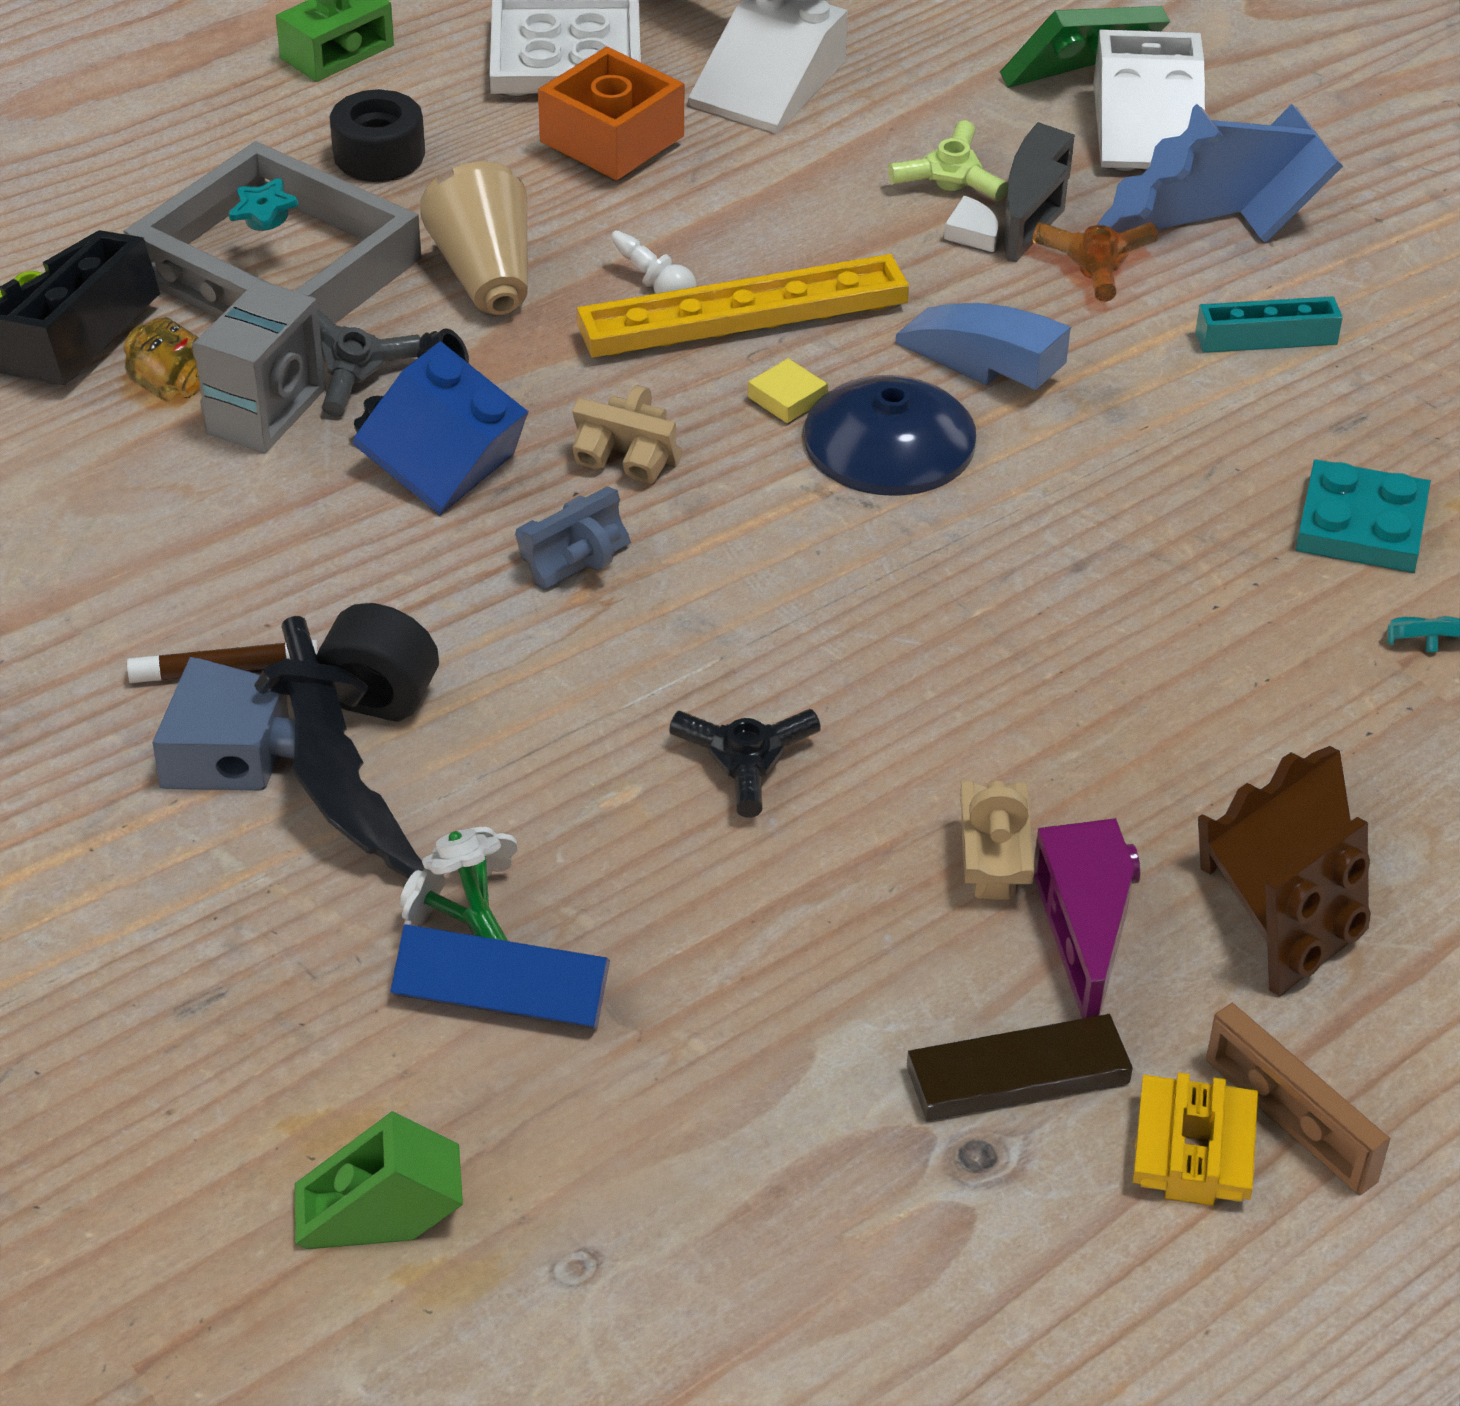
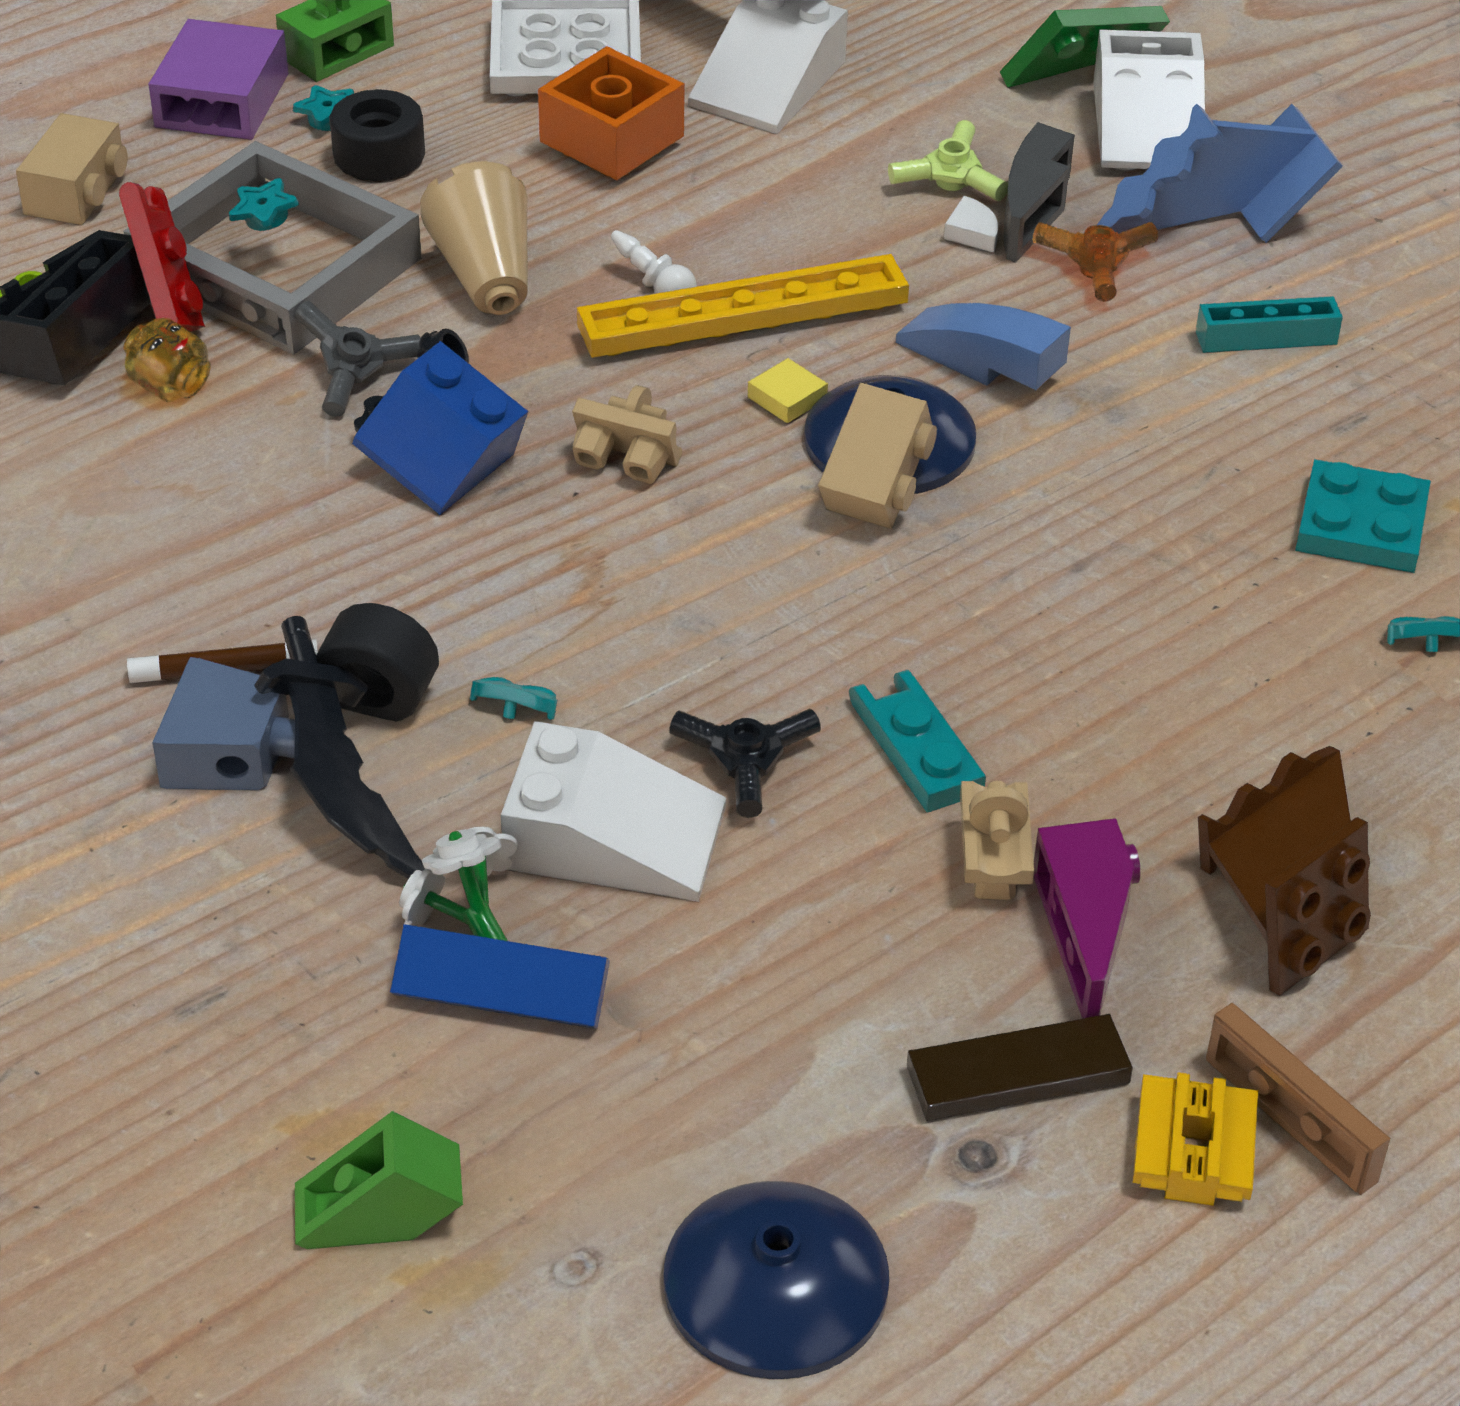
light grey container [192,279,326,454] -> none
sand blue hips [515,486,631,589] -> none
none -> tan brick [16,113,128,225]
none -> red hinge [119,182,205,334]
none -> medium lavender brick [148,19,289,140]
none -> teal plate [292,85,354,131]
none -> teal piece [470,677,558,720]
none -> white slope [501,721,726,902]
none -> dark blue dish [664,1181,890,1379]
none -> tan brick [818,382,937,529]
none -> teal hinge [849,670,986,813]

